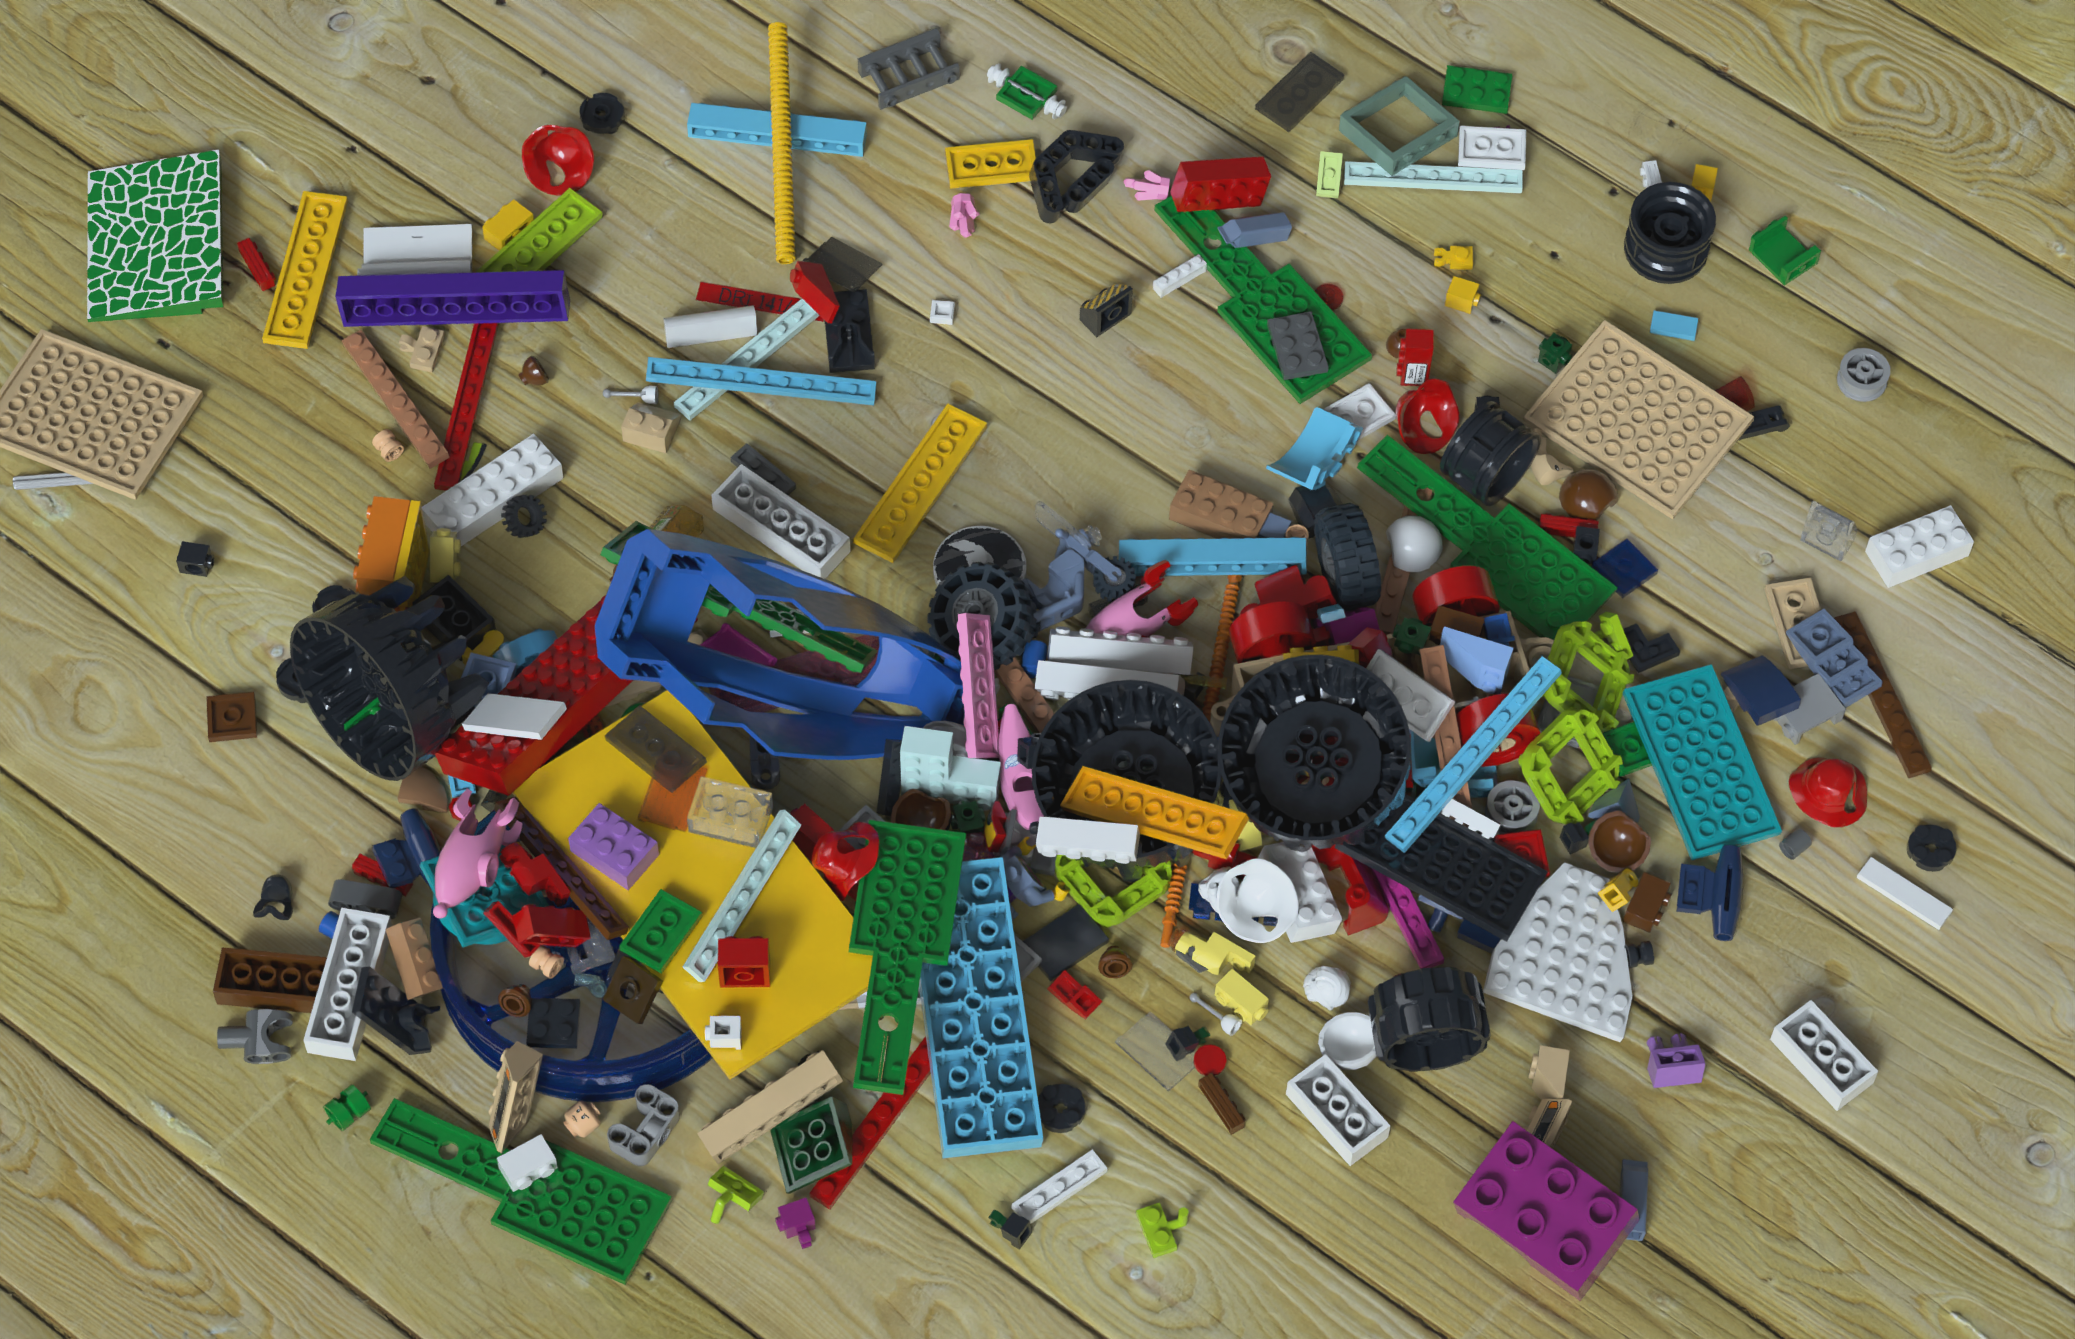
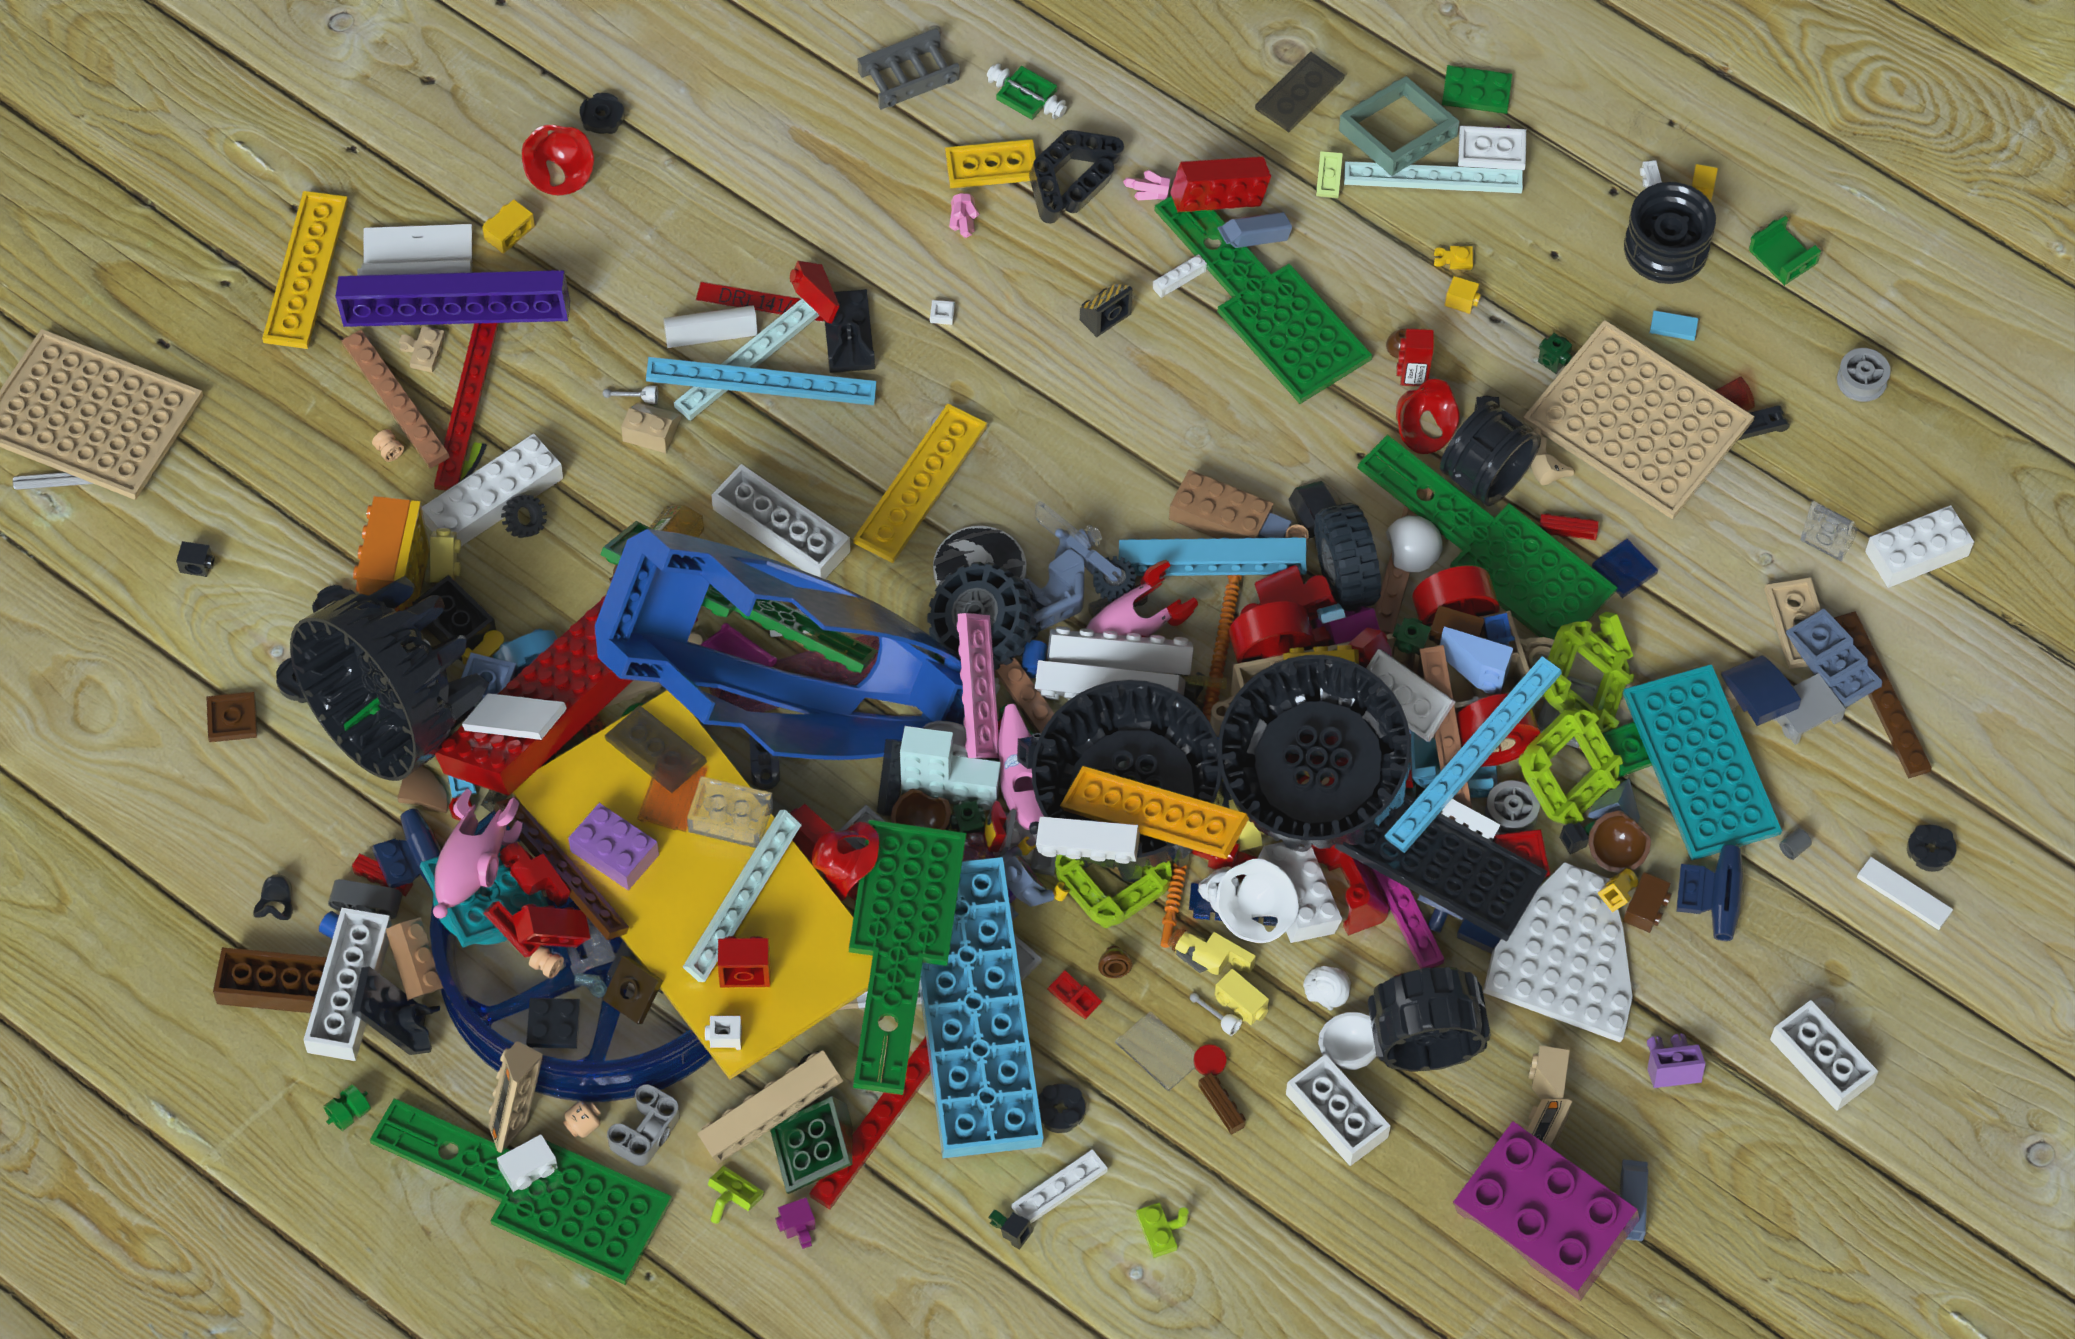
green slope [87,150,224,322] -> none
dark grey connector [217,1009,293,1064] -> none
red piece [237,238,276,291] -> none
lime plate [476,188,603,273] -> none
reddish brown brick [498,984,532,1018] -> none
reddish brown brick [518,355,549,386] -> none
green plate [619,889,703,974] -> none
medium azure brick [687,103,867,157] -> none
dark grey plate [730,443,796,495] -> none
yellow piece [768,22,796,264] -> none
clear smoke piece [803,237,882,293] -> none
black tile [1022,903,1109,981] -> none
black piece [1165,1026,1210,1061] -> none
medium azure panel [1266,407,1363,490] -> none
dark grey plate [1267,312,1328,380] -> none
clear red piece [1315,284,1343,311] -> none
white tile [1324,383,1396,440] -> none
reddish brown cylinder [1559,469,1618,521] -> none
black brick [1573,526,1600,565] -> none
black plate [1623,623,1680,673] -> none
black wheel [1624,941,1654,968] -> none
red piece [1789,757,1867,827] -> none

